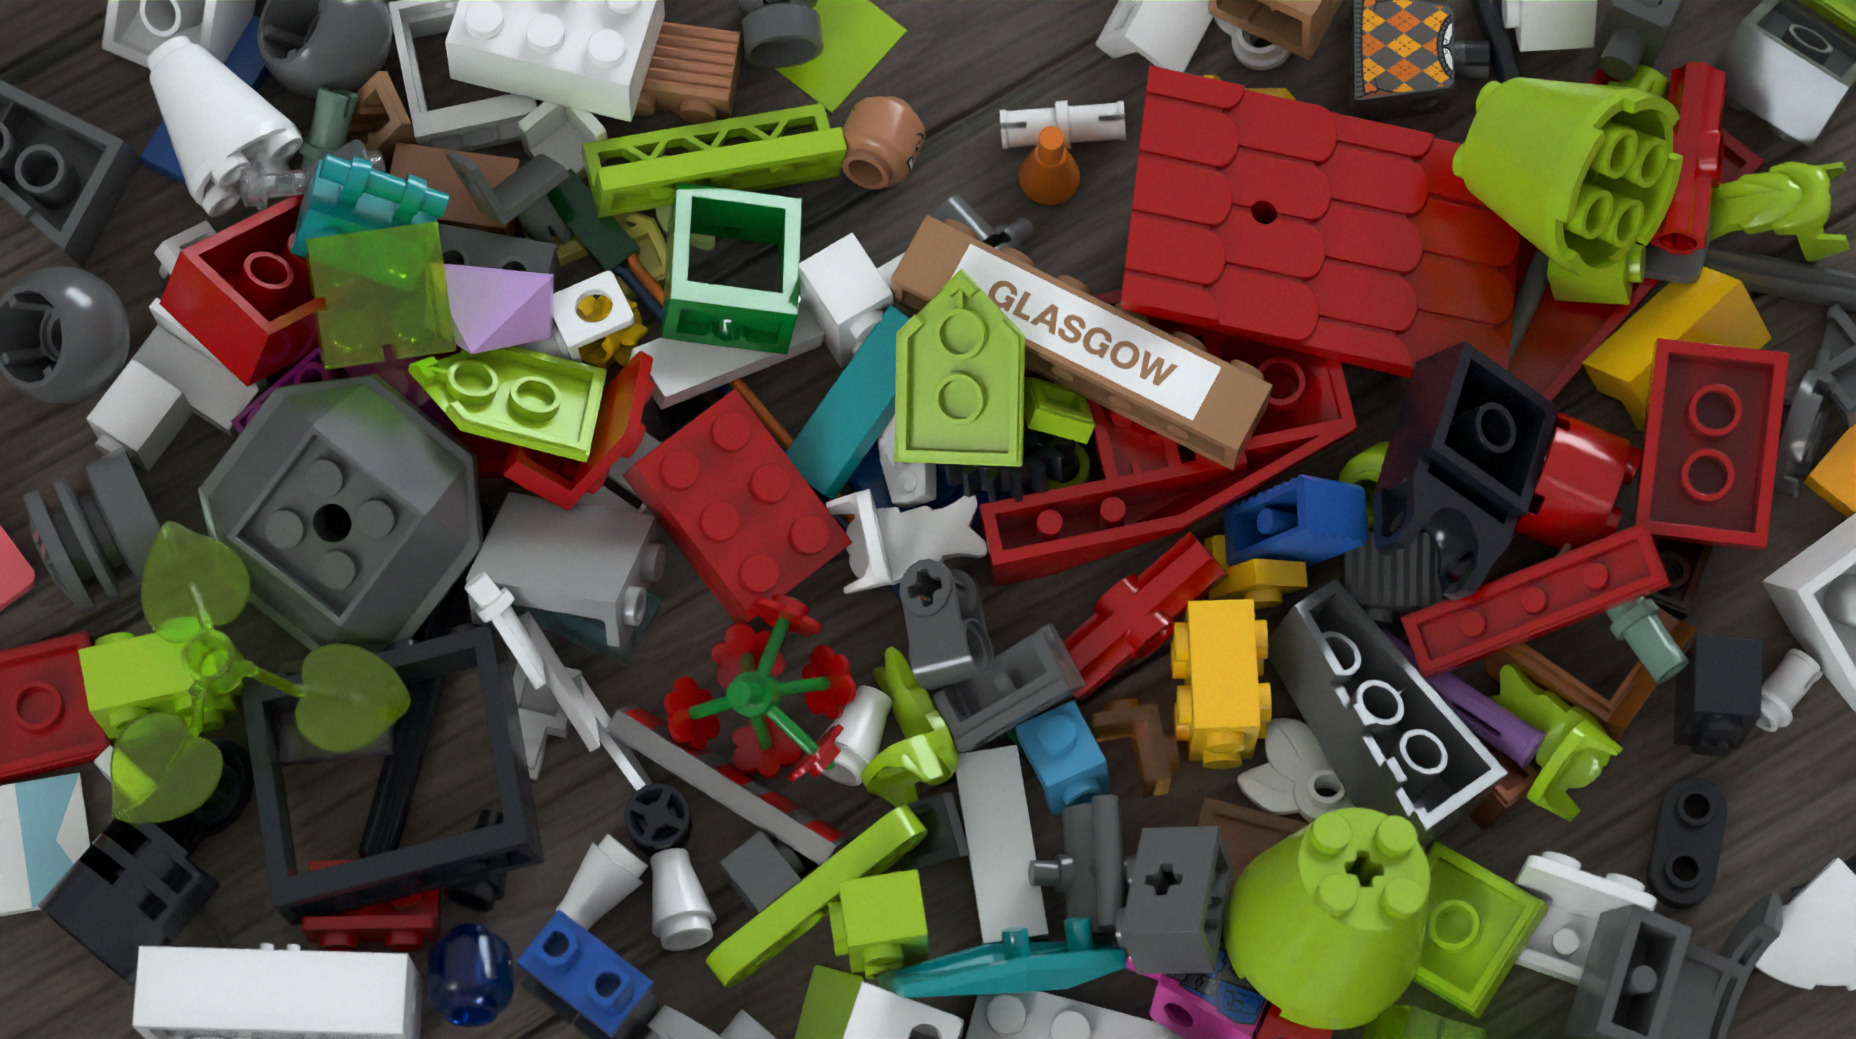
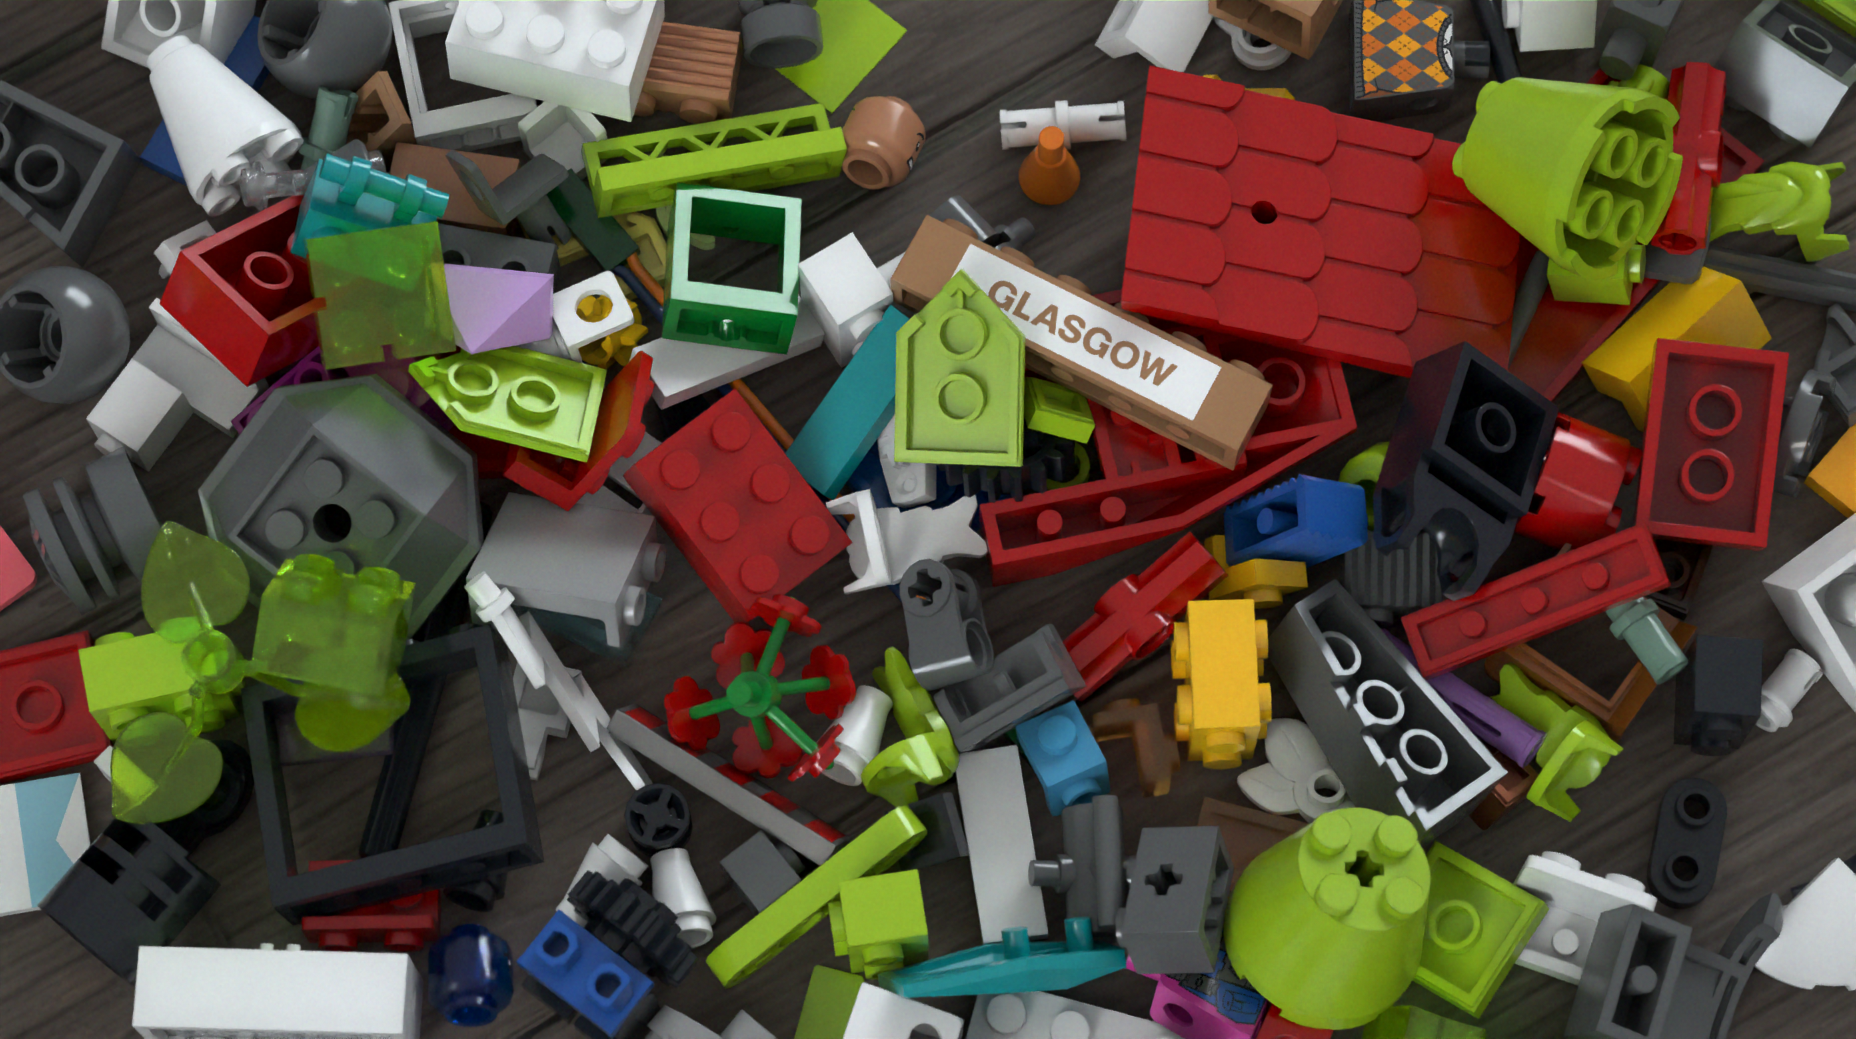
none -> clear neon green piece [250,554,416,697]
none -> black gear [567,870,698,988]

